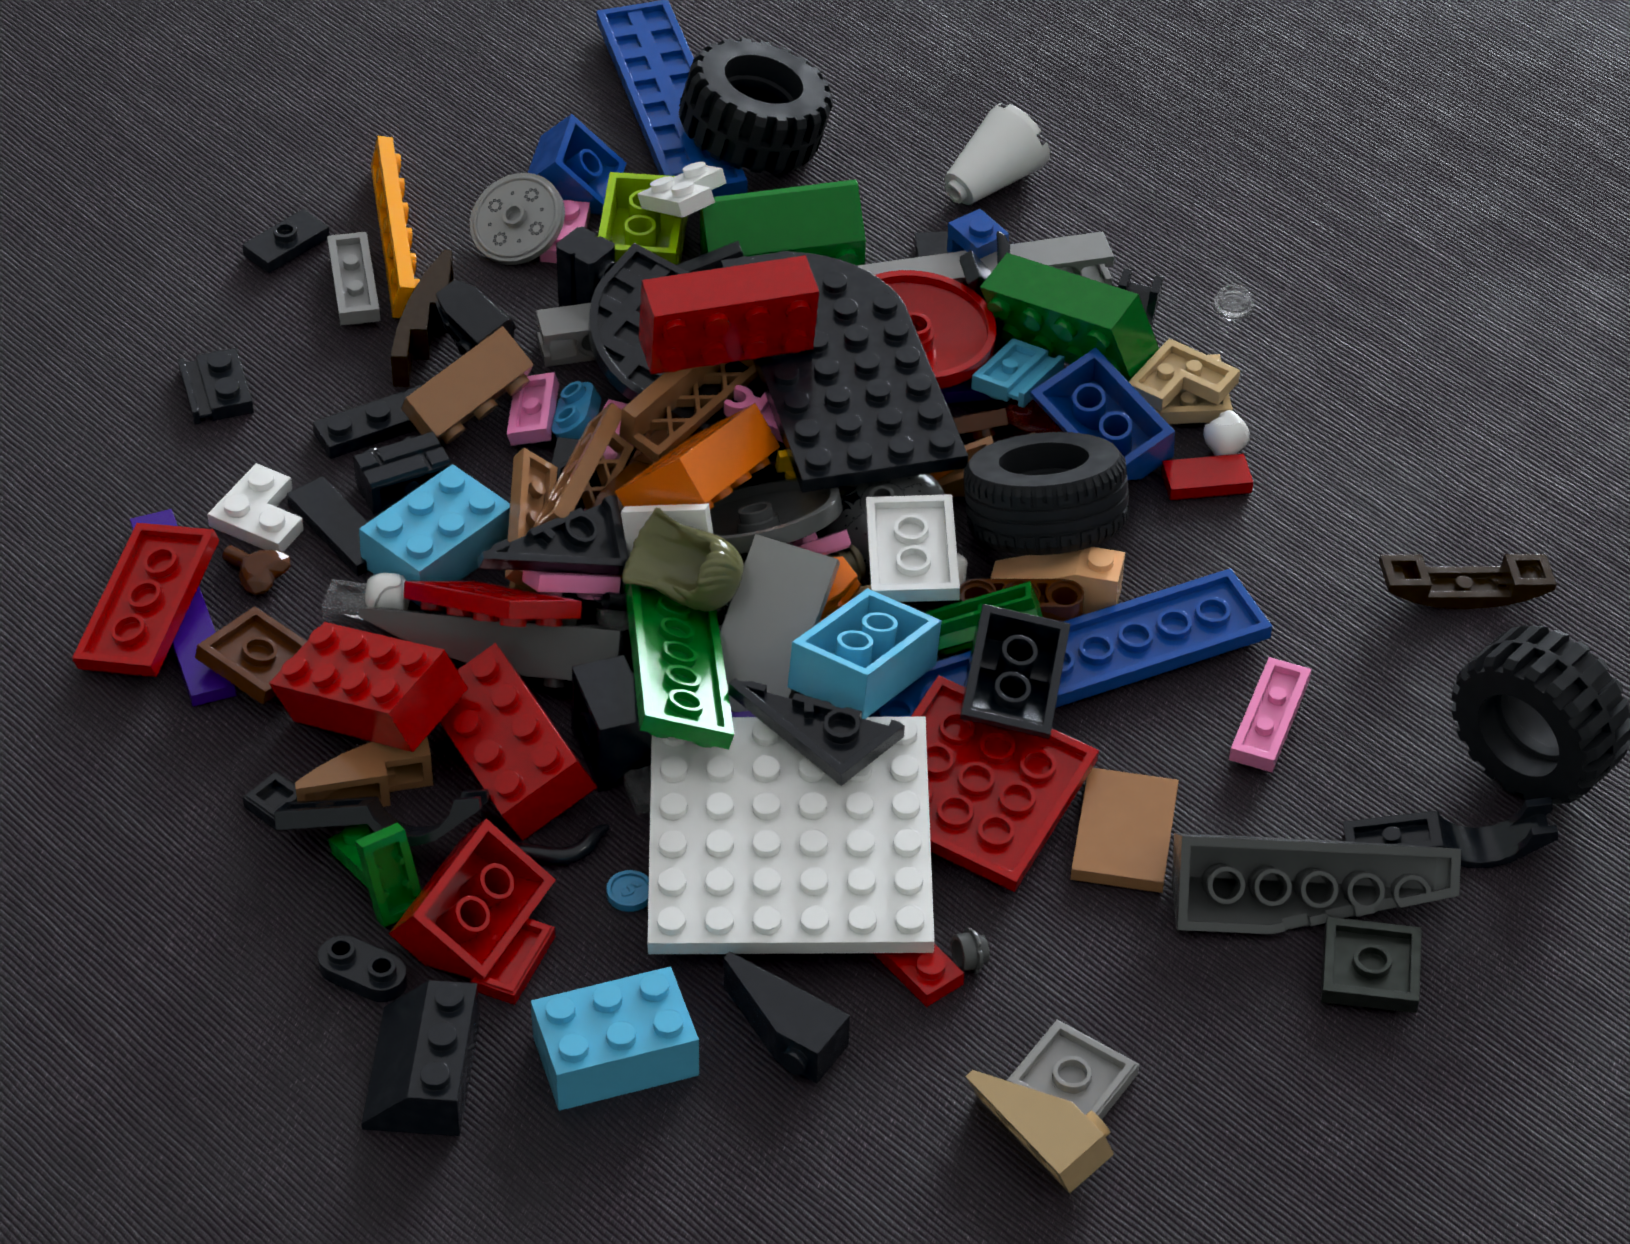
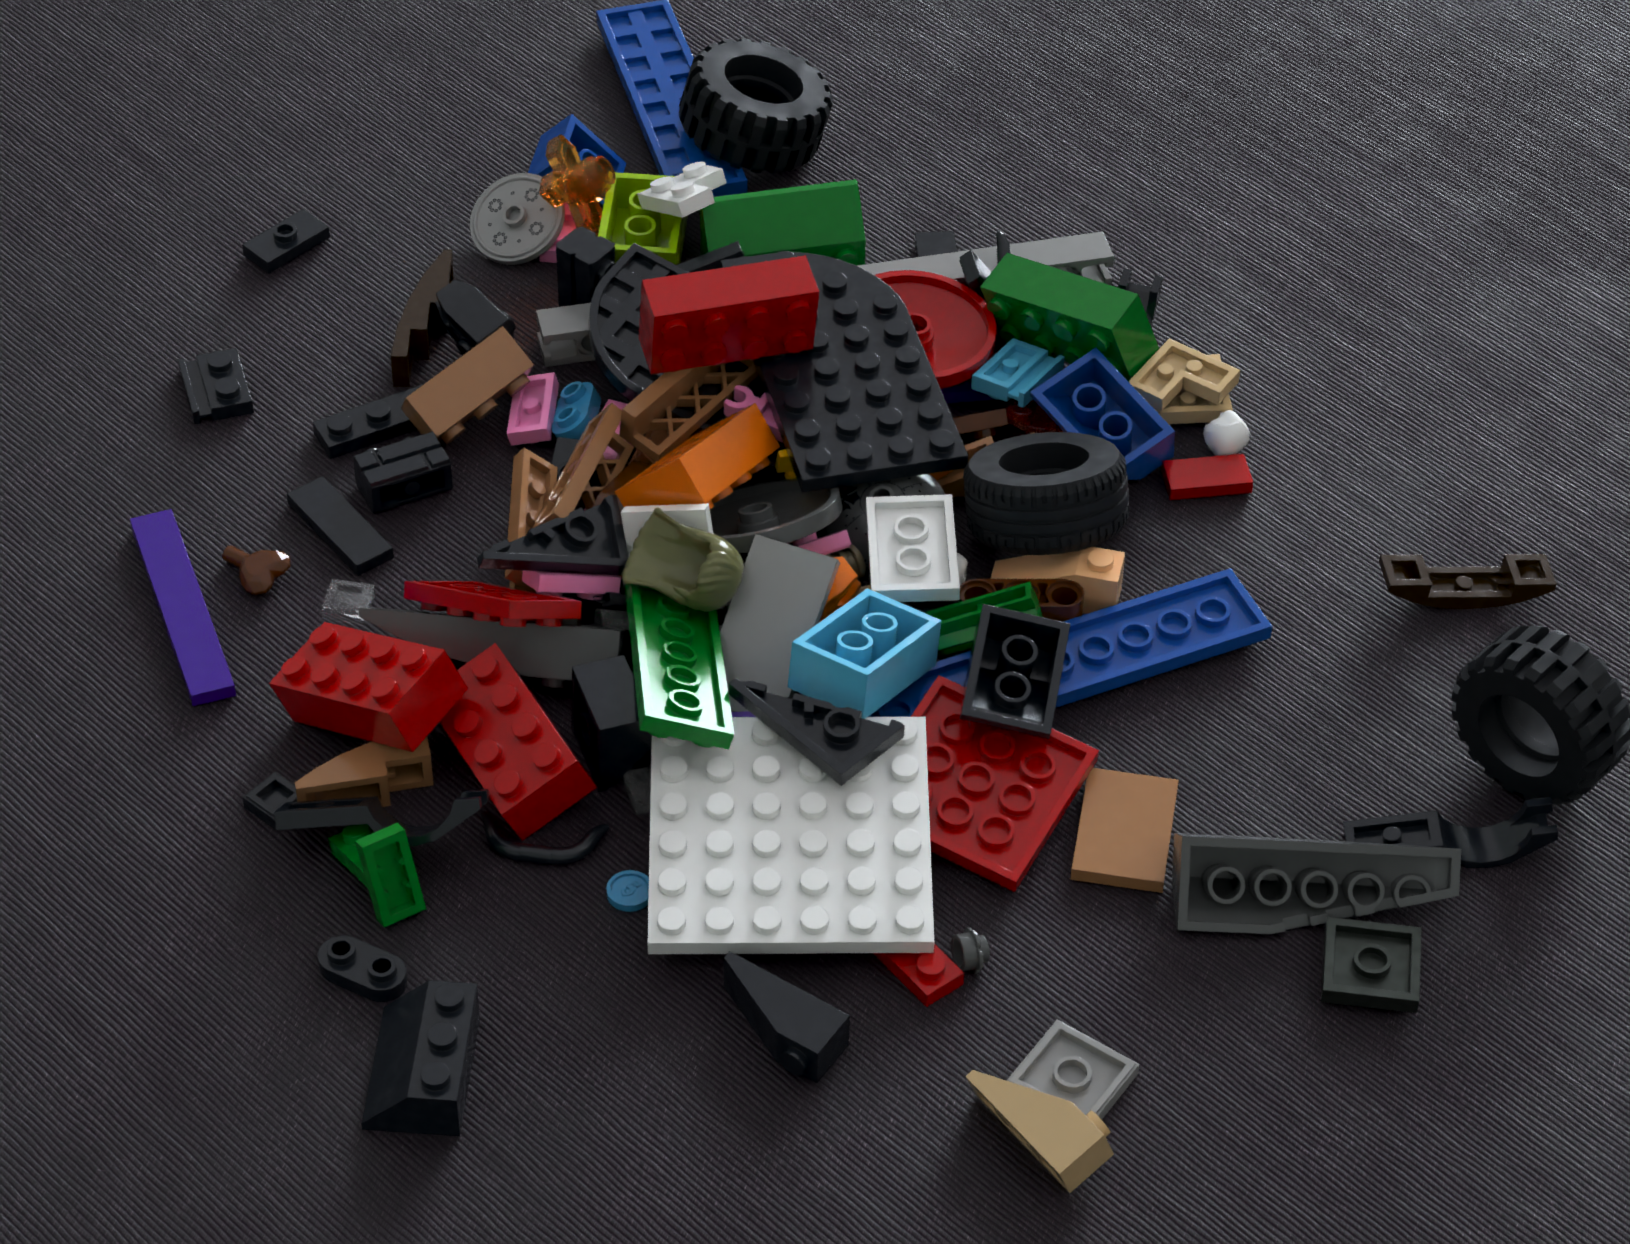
red plate [72,523,220,677] -> none
reddish brown plate [195,606,307,704] -> none
white plate [207,463,304,552] -> none
light grey plate [327,232,381,326] -> none
medium azure brick [359,464,510,607] -> none
white piece [365,573,410,610] -> none
light orange plate [371,136,420,318] -> none
red slope [389,818,556,980] -> none
red tile [471,918,556,1005] -> none
medium azure brick [531,966,699,1111] -> none
white cone [945,103,1050,205] -> none
blue bracket [947,209,1009,259] -> none
clear plate [1213,284,1254,321] -> none
bright pink plate [1229,657,1311,772] -> none
none -> clear orange plant [539,134,616,237]

